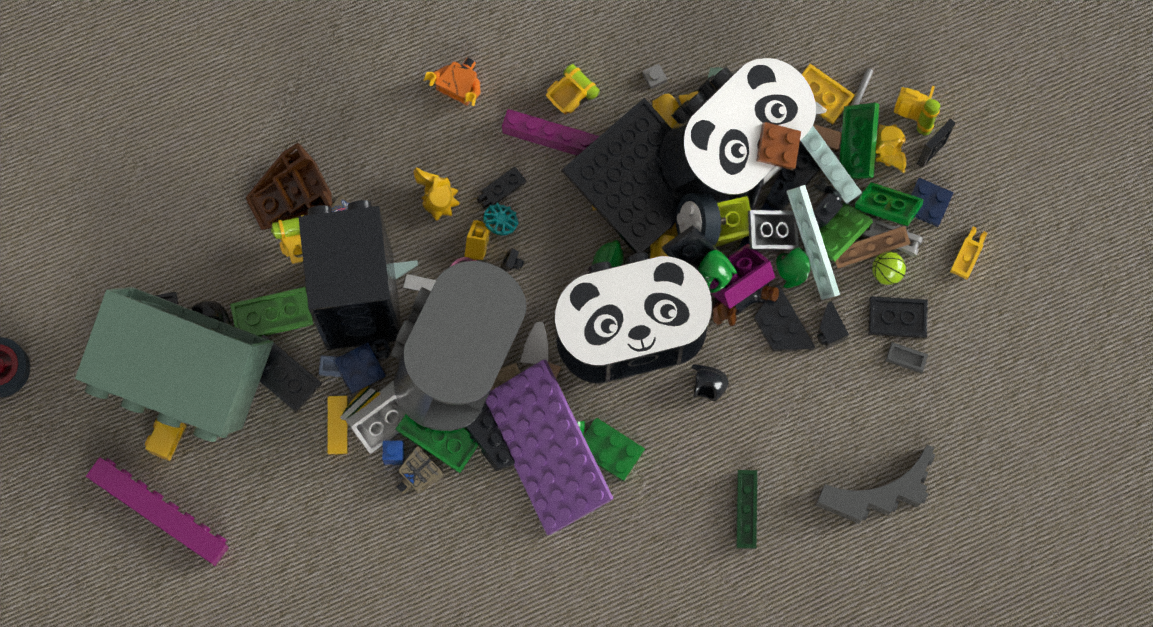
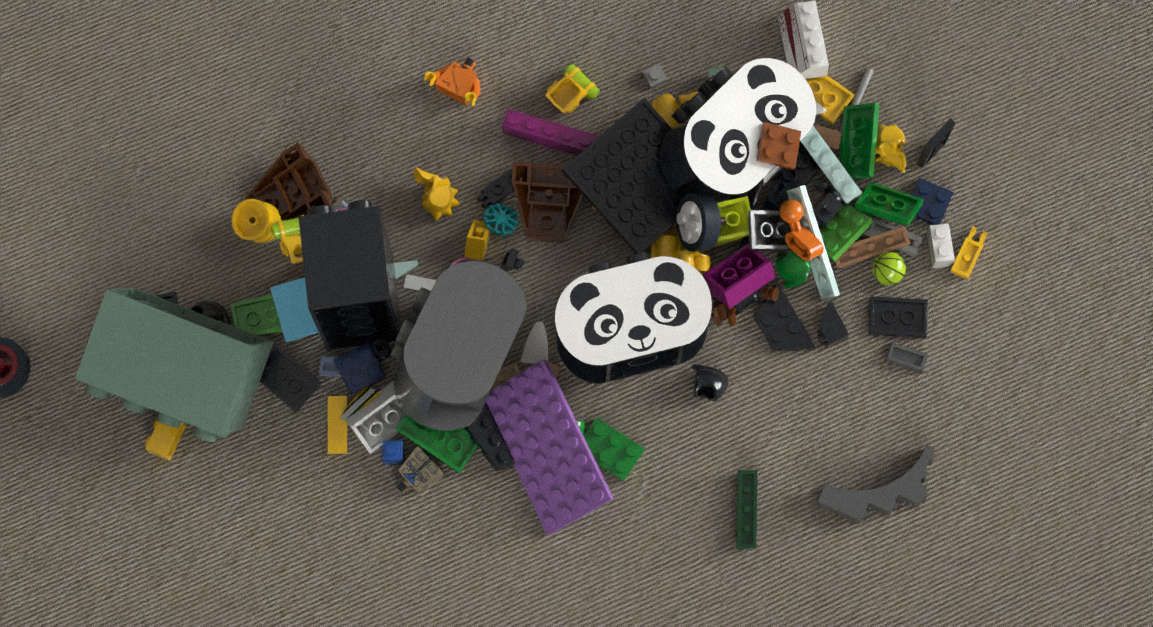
magenta brick [86,457,229,566] -> none
green piece [592,240,624,268] -> none
black tile [662,225,719,270] -> none
green piece [698,250,737,293] -> none
yellow piece [894,86,940,136] -> none
none -> yellow wheel [232,199,281,244]
none -> medium azure tile [270,277,319,342]
none -> reddish brown wedge [512,162,583,241]
none -> white slope [777,1,829,79]
none -> orange beam [779,199,824,261]
none -> white brick [926,223,955,268]

